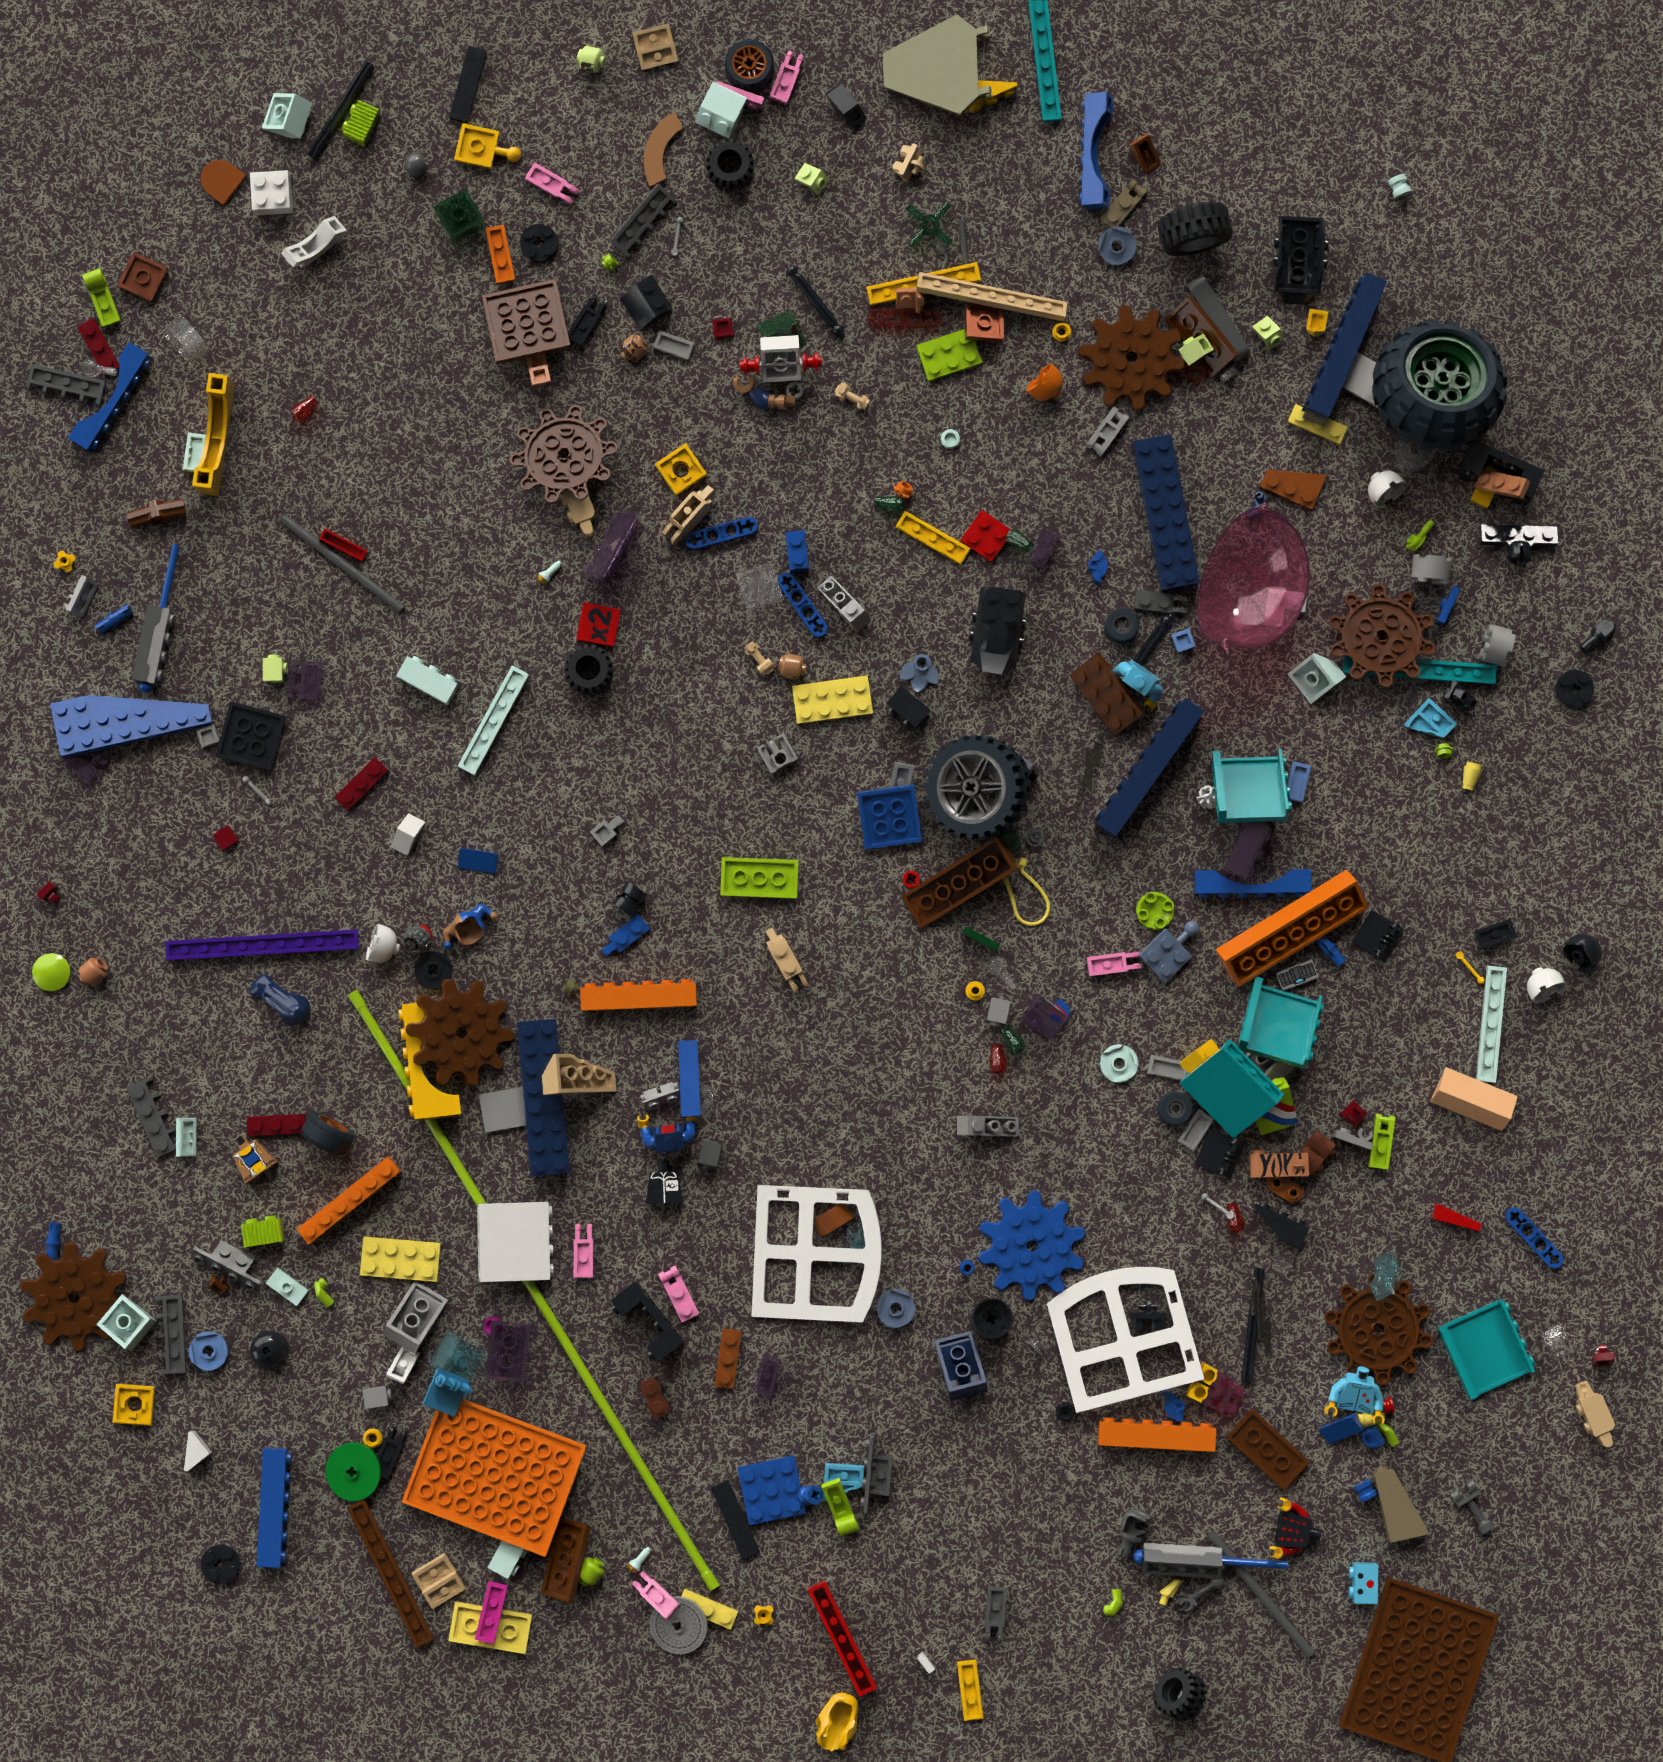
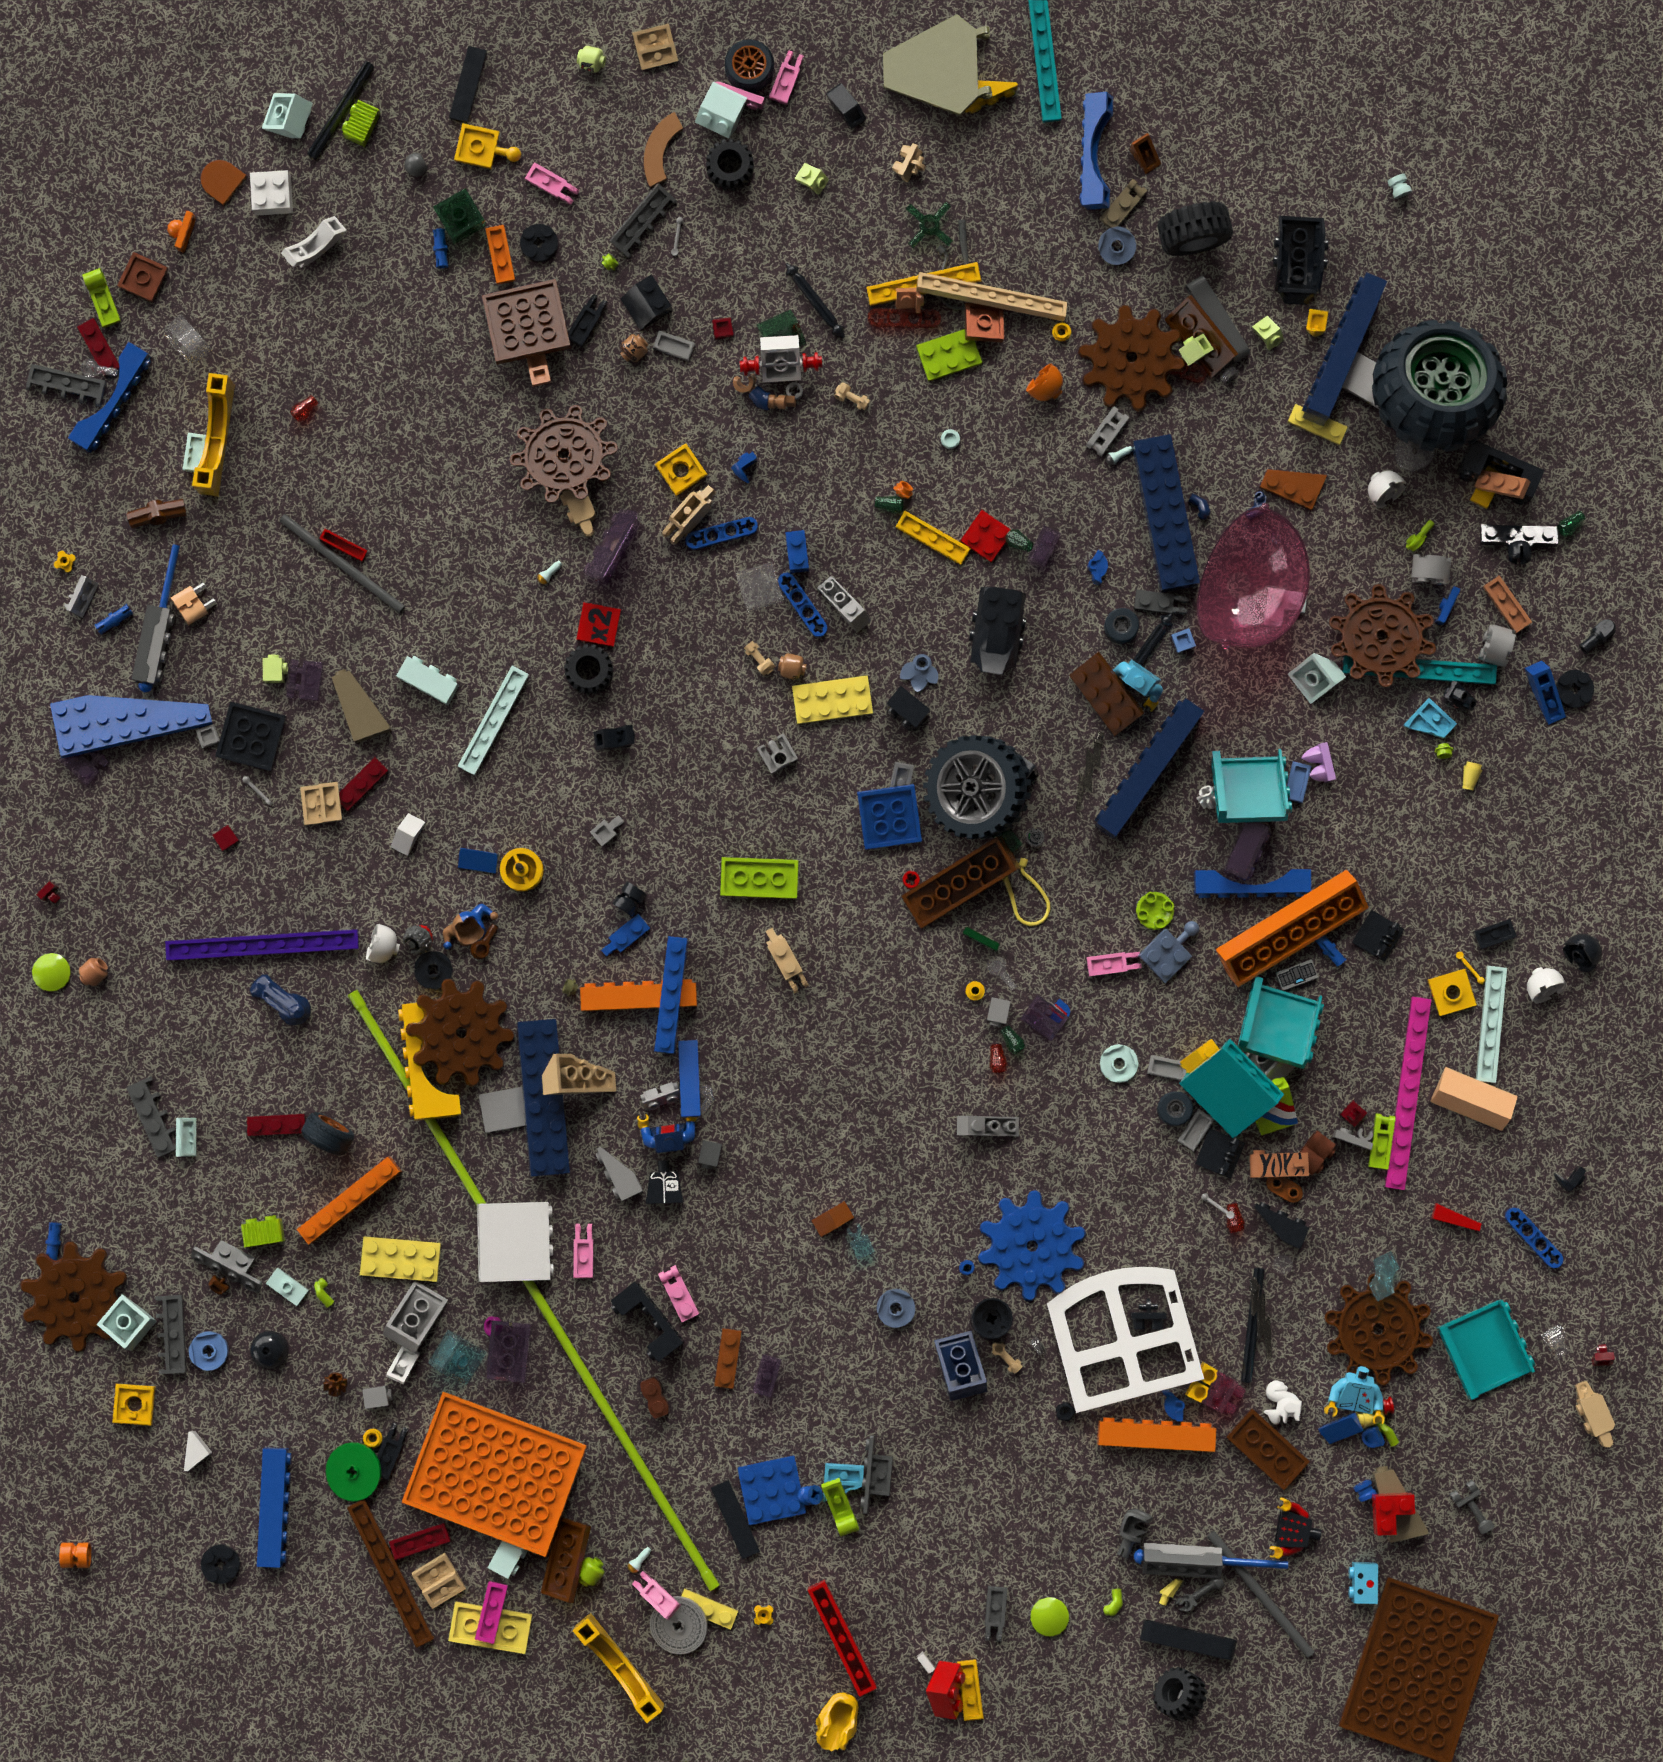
torso [233,1135,279,1183] -> none
dark azure hinge [422,1368,472,1416] -> none
white window [752,1185,882,1322] -> none
none -> orange wheel [59,1542,91,1568]
none -> orange tile [167,211,196,252]
none -> light nougat piece [171,583,217,626]
none -> tan slope [300,782,342,826]
none -> reddish brown gear [323,1373,347,1397]
none -> dark tan slope [331,669,392,743]
none -> dark red plate [389,1522,451,1560]
none -> blue pin [433,228,448,269]
none -> reddish brown plate [470,924,498,959]
none -> yellow wheel [500,848,544,892]
none -> yellow arch [573,1613,664,1723]
none -> black brick [593,725,635,751]
none -> light grey slope [596,1147,643,1201]
none -> blue arch [654,936,689,1055]
none -> blue plate [731,452,757,483]
none -> red brick [926,1661,965,1720]
none -> tan bar [992,1342,1023,1374]
none -> lime dish [1030,1597,1069,1636]
none -> light aqua piece [1105,446,1133,465]
none -> black beam [1140,1619,1237,1660]
none -> dark blue arm [1188,493,1211,520]
none -> white animal [1264,1380,1302,1425]
none -> lavender tile [1301,742,1336,783]
none -> red brick [1372,1493,1415,1536]
none -> dark pink plate [1385,996,1432,1190]
none -> yellow piece [1428,969,1476,1016]
none -> nougat plate [1483,575,1532,634]
none -> blue slope [1524,661,1566,725]
none -> black plate [1554,1166,1586,1193]
none -> clear green cone [1557,511,1586,537]

